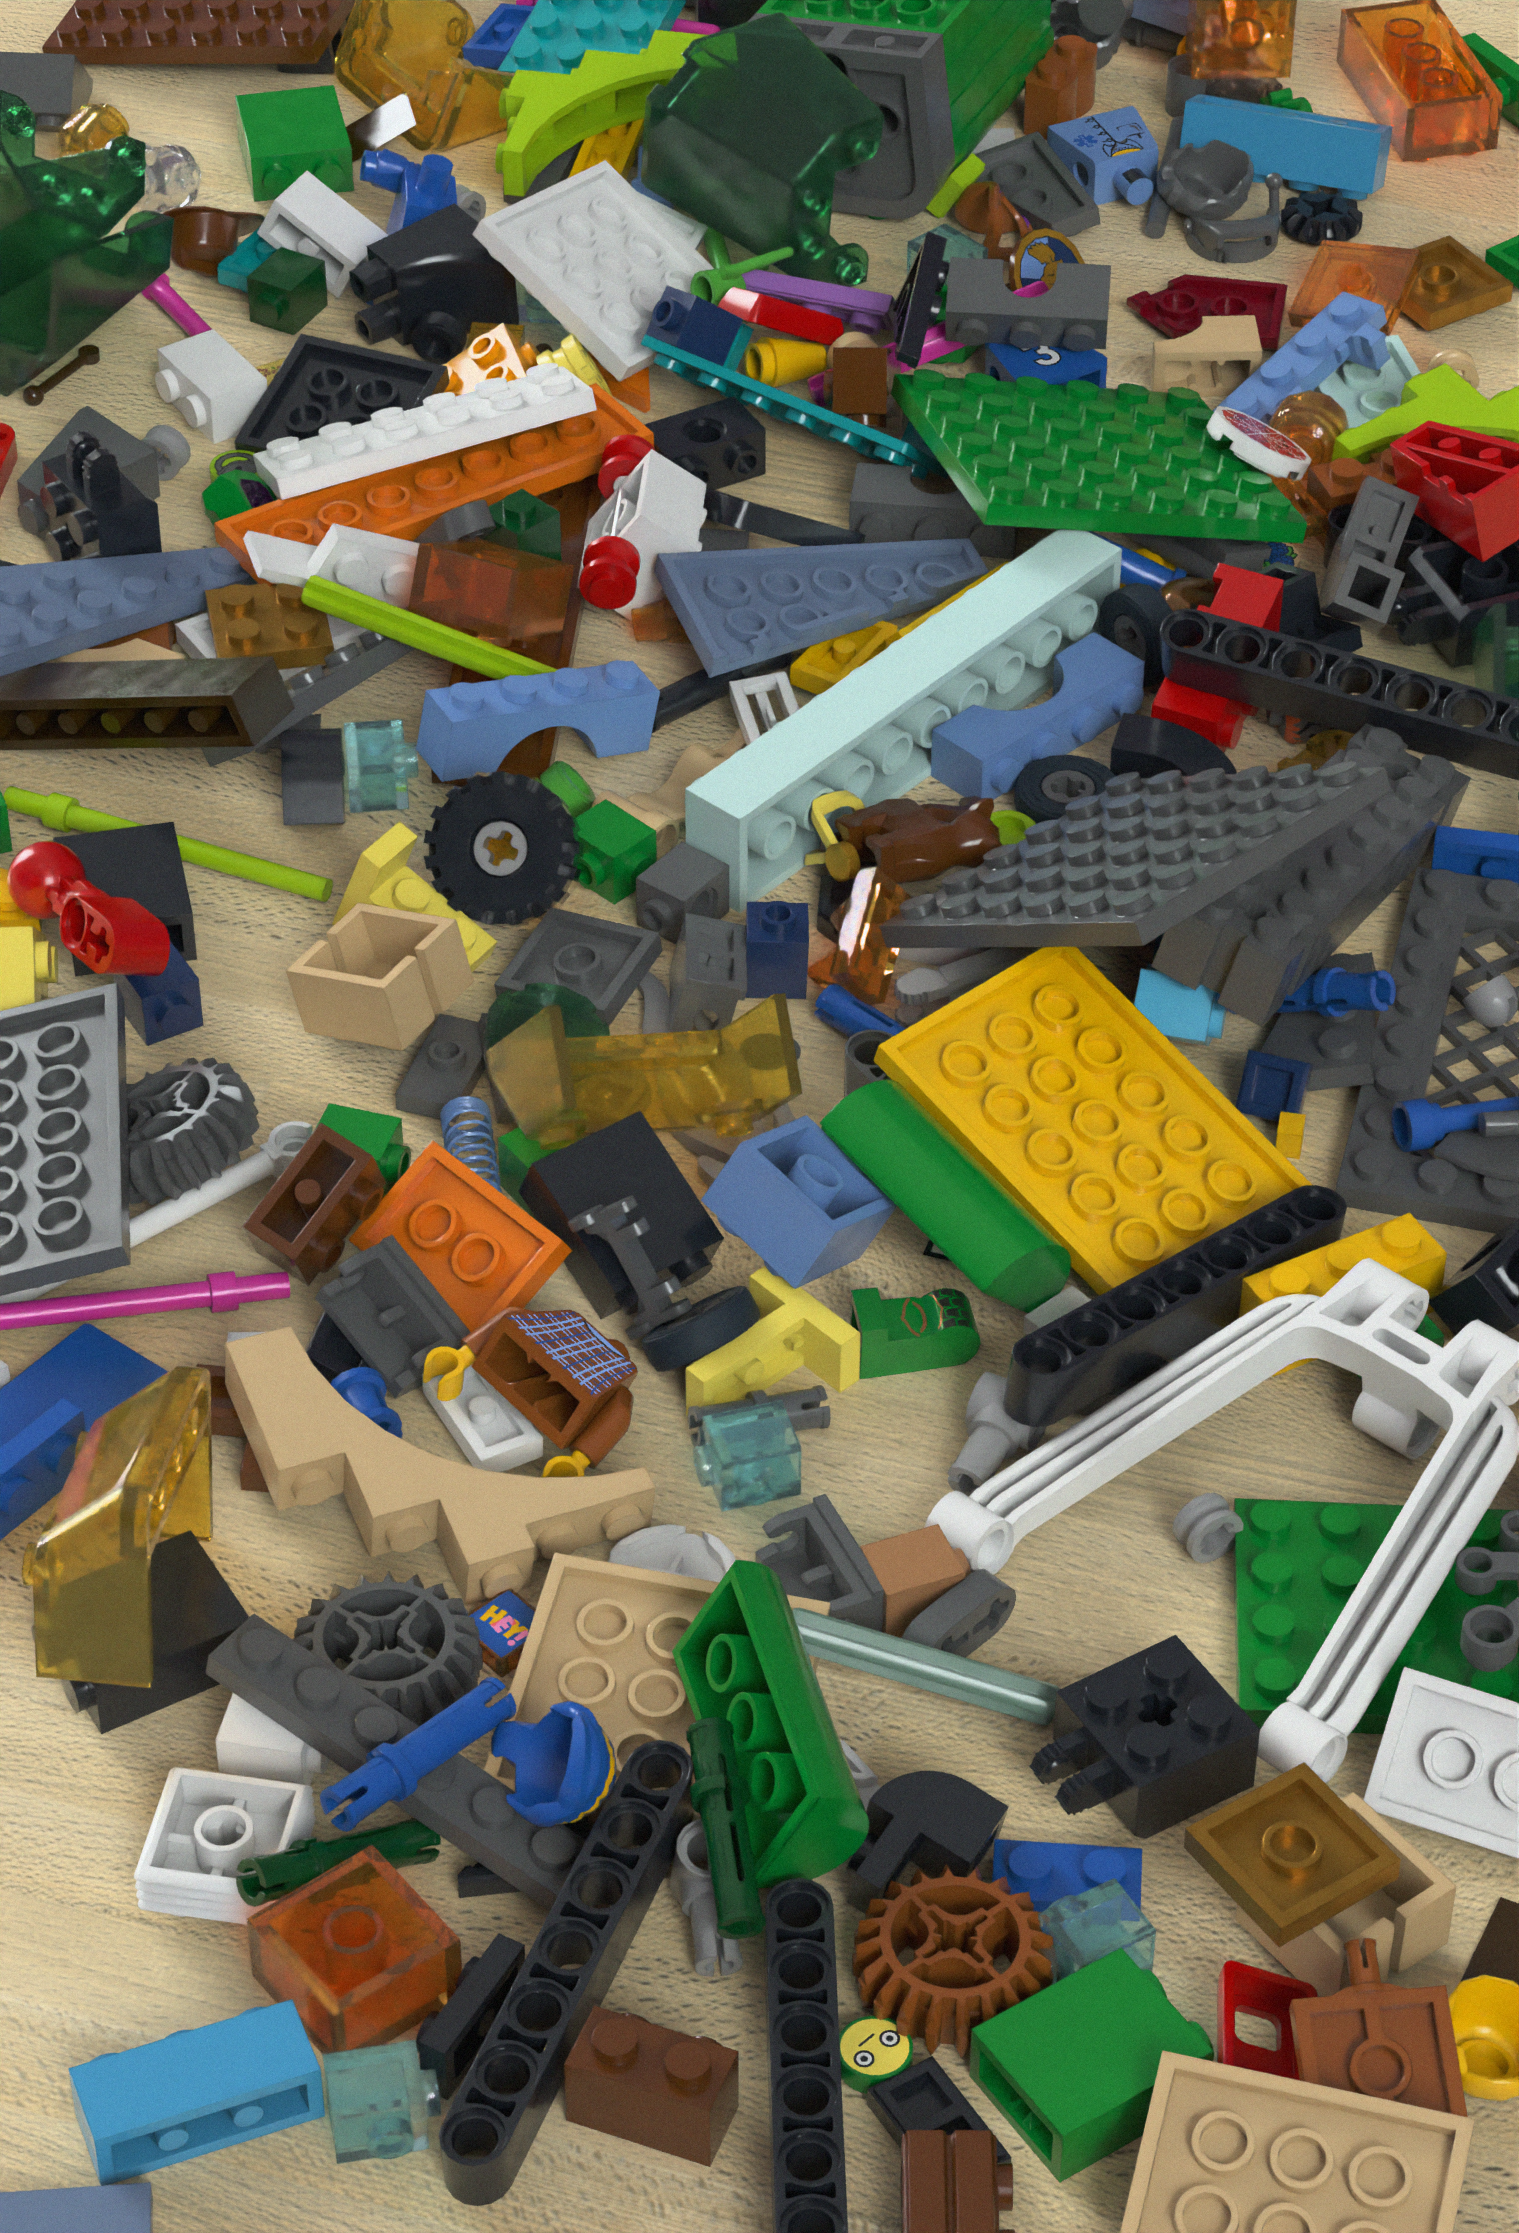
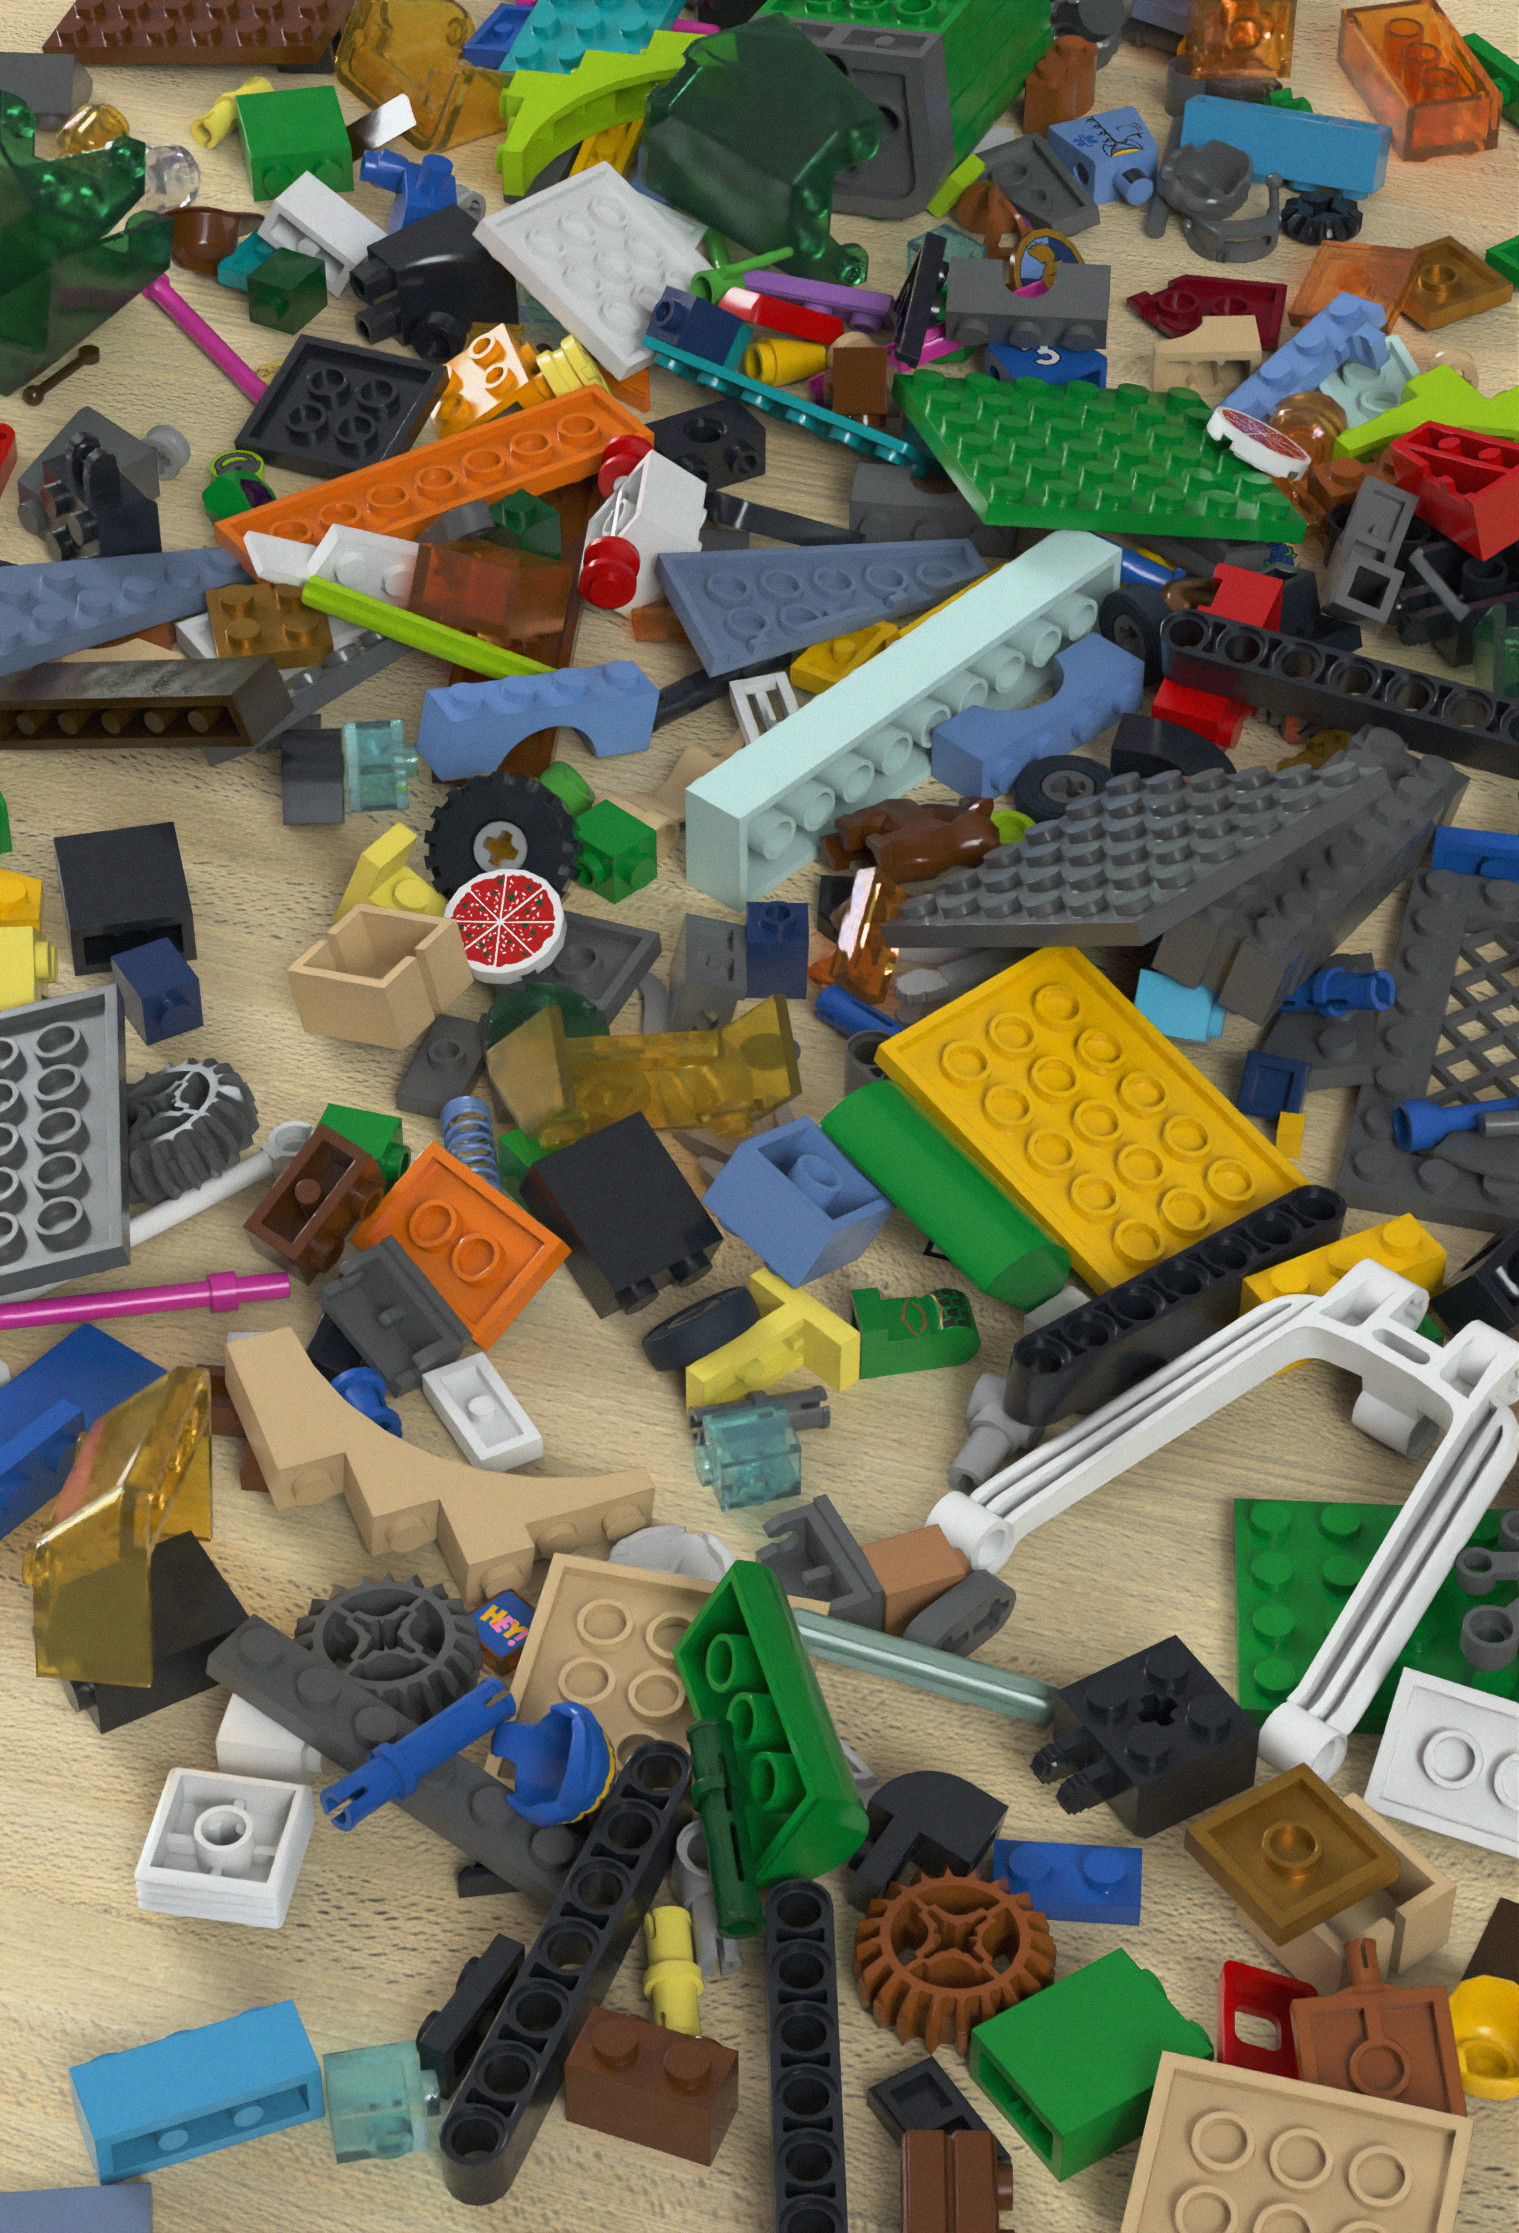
lime bar [3,786,333,902] -> none
red beam [7,841,170,977] -> none
white brick [155,329,267,444] -> none
dark green pin [236,1818,441,1907] -> none
clear orange brick [246,1845,462,2073] -> none
white plate [253,363,597,500] -> none
dark orange torso [423,1307,638,1477] -> none
dark grey piece [567,1195,693,1340] -> none
dark grey brick [636,841,729,945] -> none
piece [804,790,865,882] -> none
tile [839,2016,913,2094] -> none
clear light blue brick [1038,1878,1156,1984] -> none
light grey bush [1172,1493,1244,1563] -> none
light grey hinge [1462,973,1518,1028] -> none
none -> light yellow pin [191,75,274,149]
none -> tile [444,868,567,985]
none -> light yellow pin [642,1905,704,2036]

